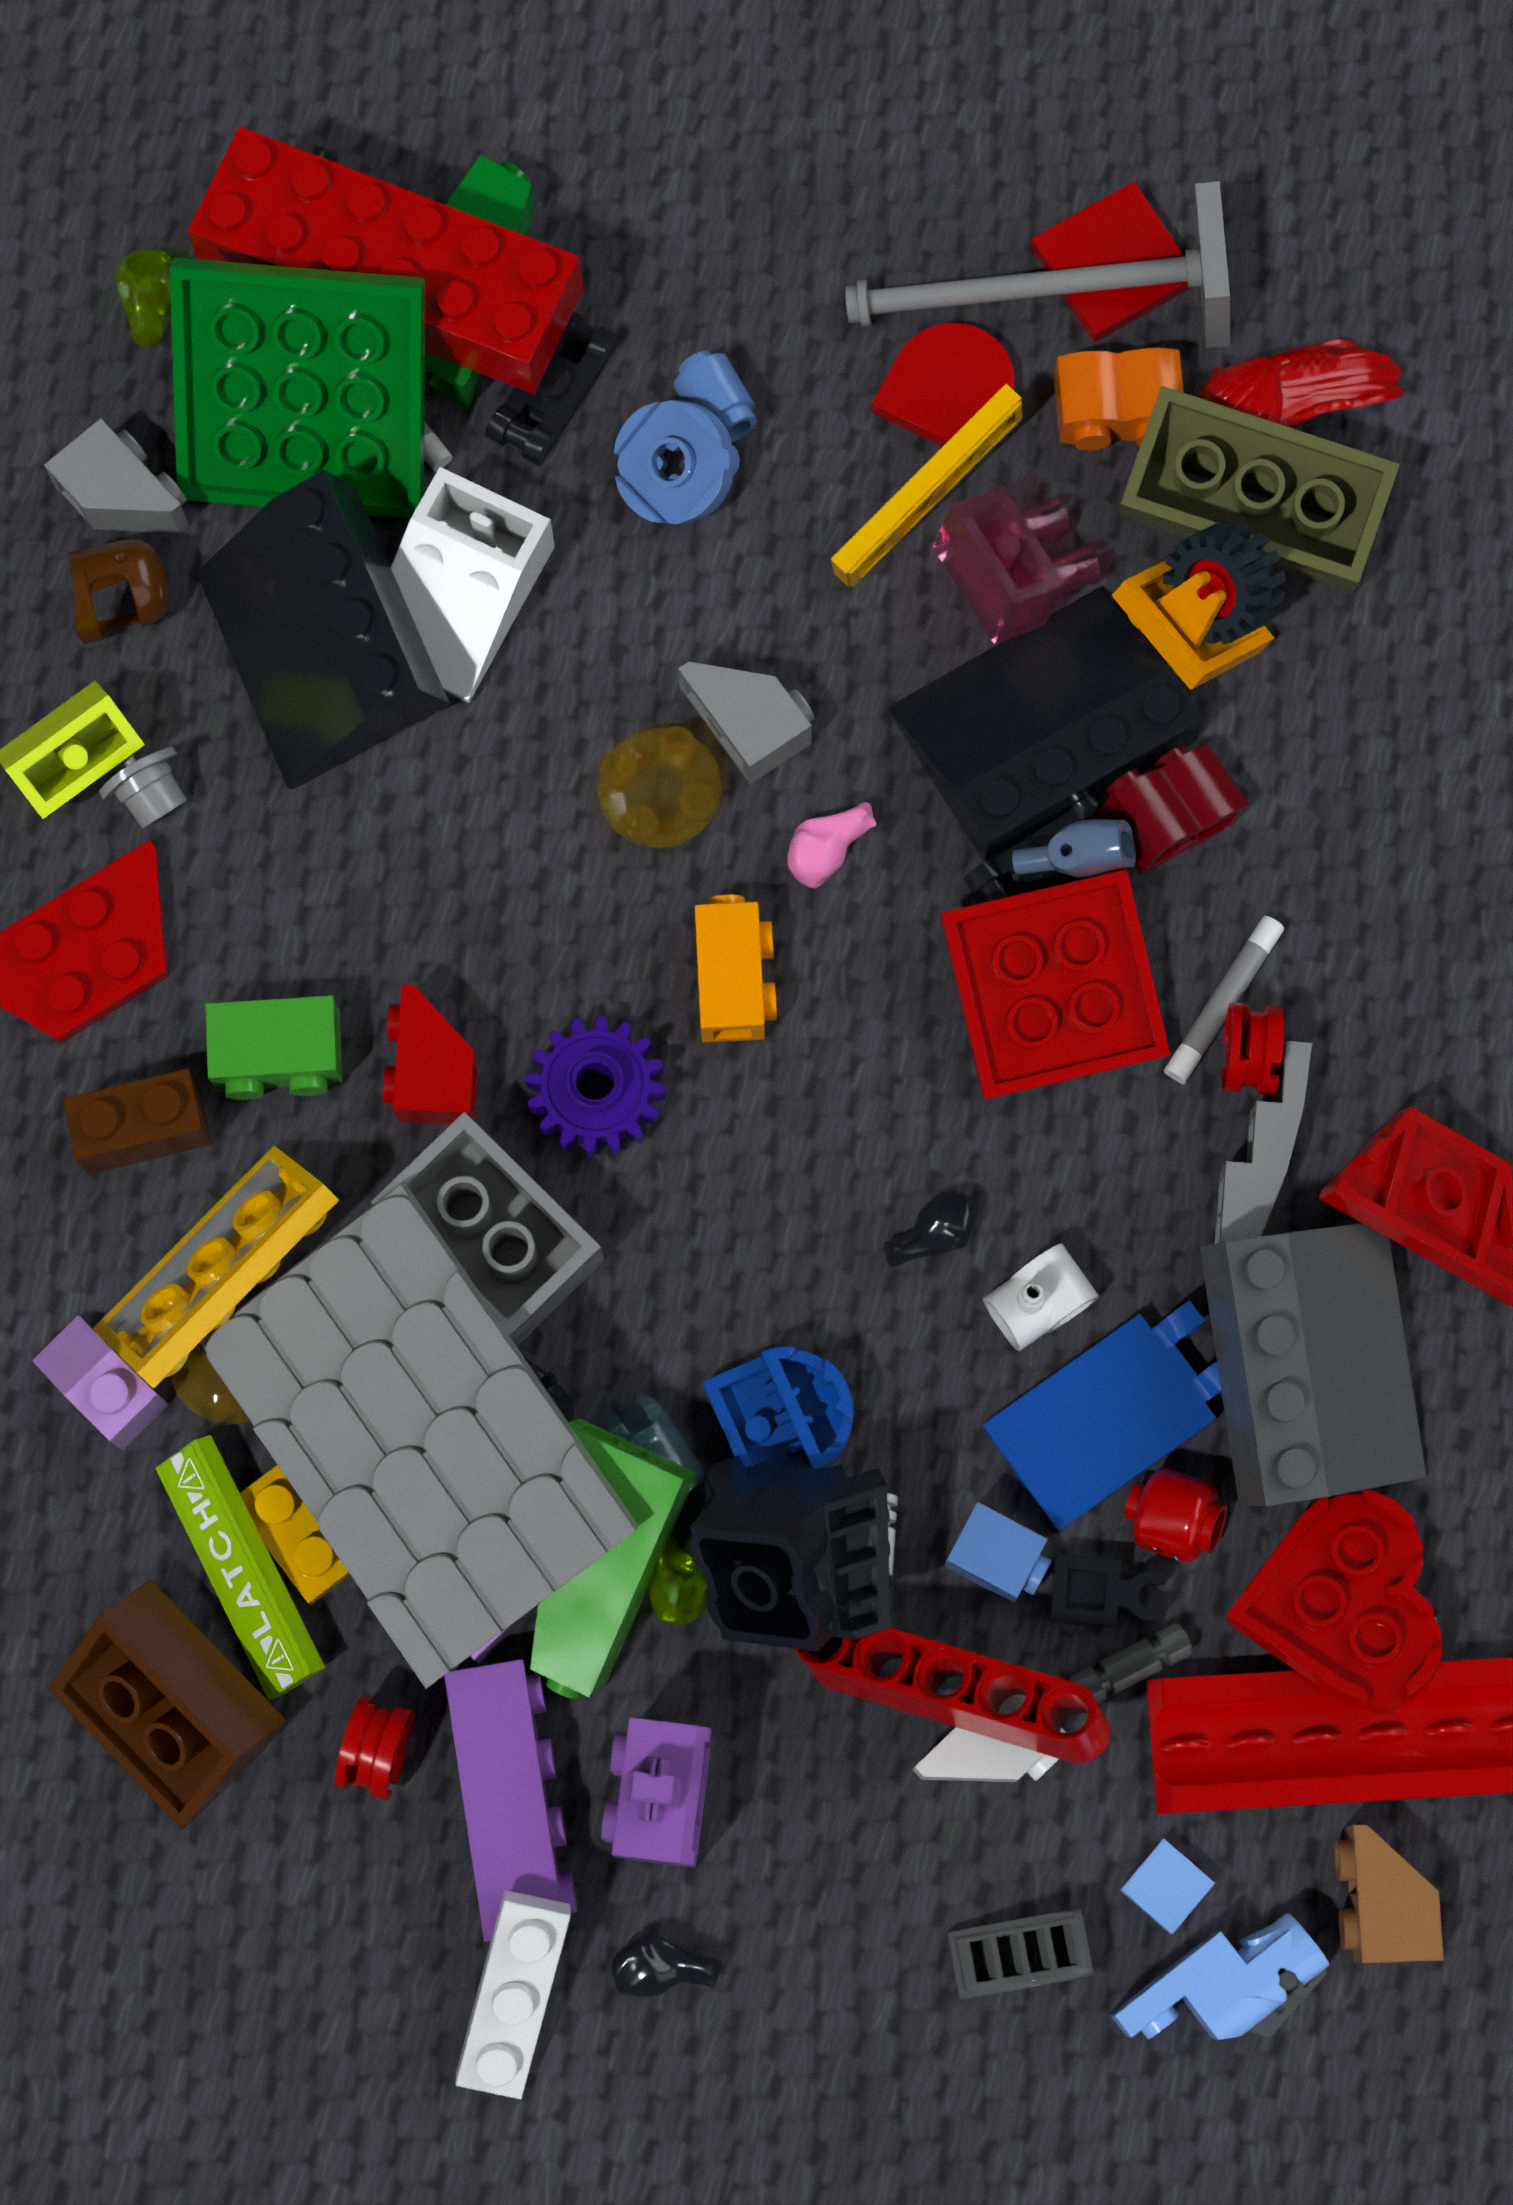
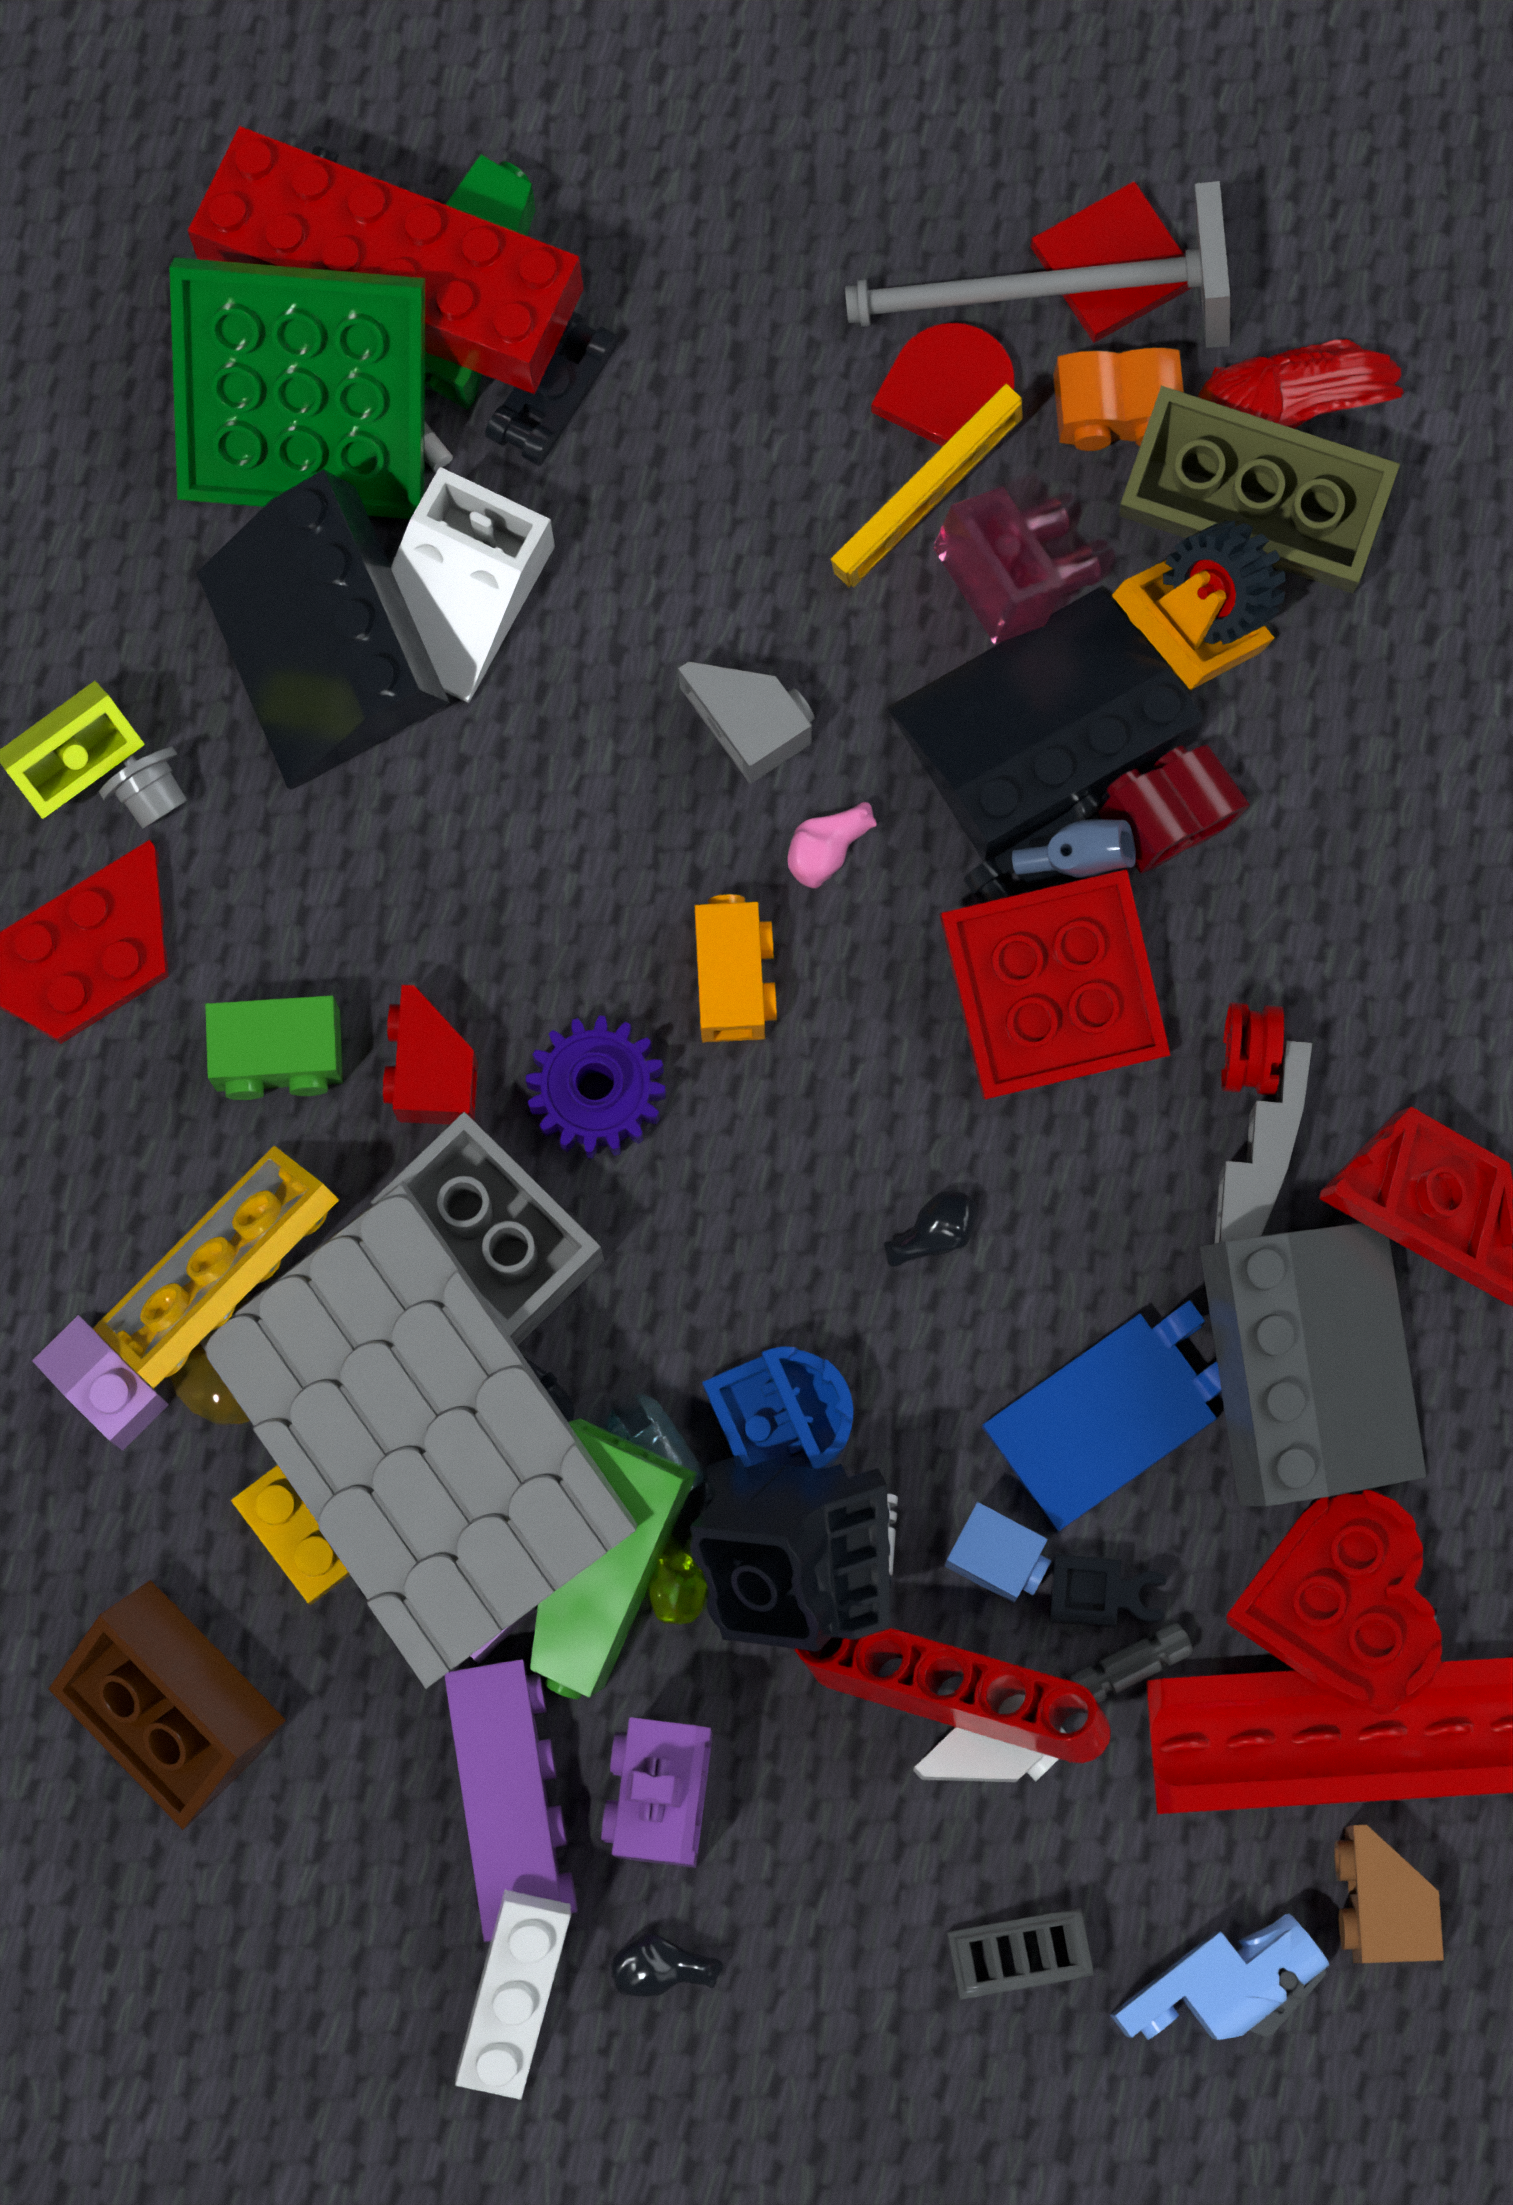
light grey slope [44,418,189,533] -> none
reddish brown brick [62,1068,213,1175] -> none
reddish brown helmet [69,539,170,644] -> none
clear neon green animal [114,249,173,348] -> none
lime tile [155,1435,325,1700] -> none
red wheel [334,1696,415,1801] -> none
clear yellow dish [598,726,722,849] -> none
medium blue plate [614,400,740,525] -> none
medium blue brick [673,351,757,443] -> none
white piece [983,1243,1099,1351] -> none
light blue tile [1119,1838,1215,1935] -> none
red head [1125,1468,1227,1562] -> none
light grey bar [1163,916,1285,1084] -> none

